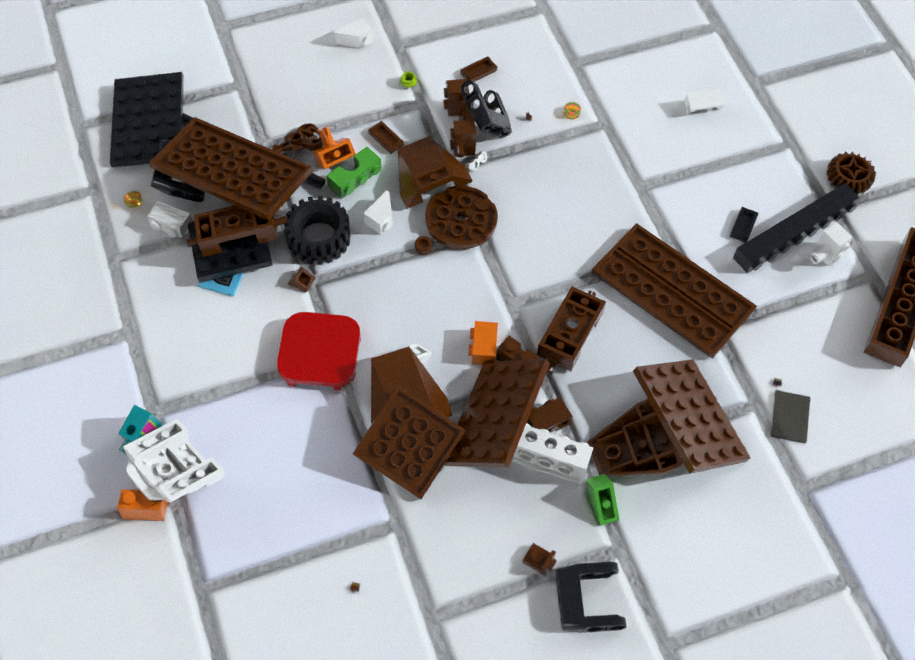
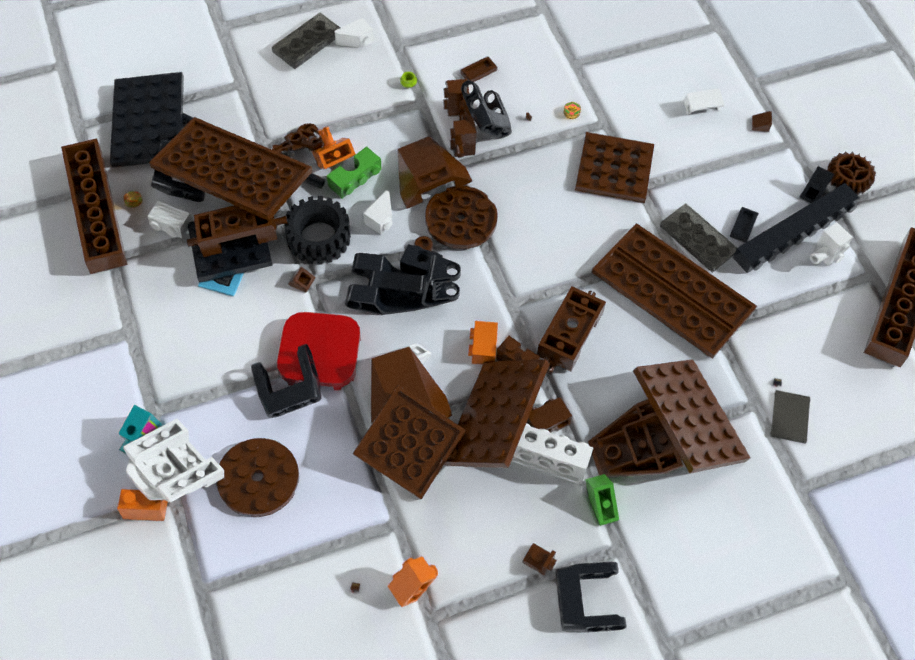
reddish brown tile [368,121,404,154] -> none
white piece [466,151,487,171] -> none
none -> reddish brown brick [61,138,128,274]
none -> reddish brown plate [216,438,299,517]
none -> black connector [251,344,322,418]
none -> clear smoke plate [271,12,341,69]
none -> black piece [345,253,461,315]
none -> orange brick [387,556,438,607]
none -> black brick [400,244,443,276]
none -> reddish brown piece [575,132,654,203]
none -> clear smoke plate [660,203,737,273]
none -> reddish brown slope [752,111,772,132]
none -> black slope [800,166,835,203]

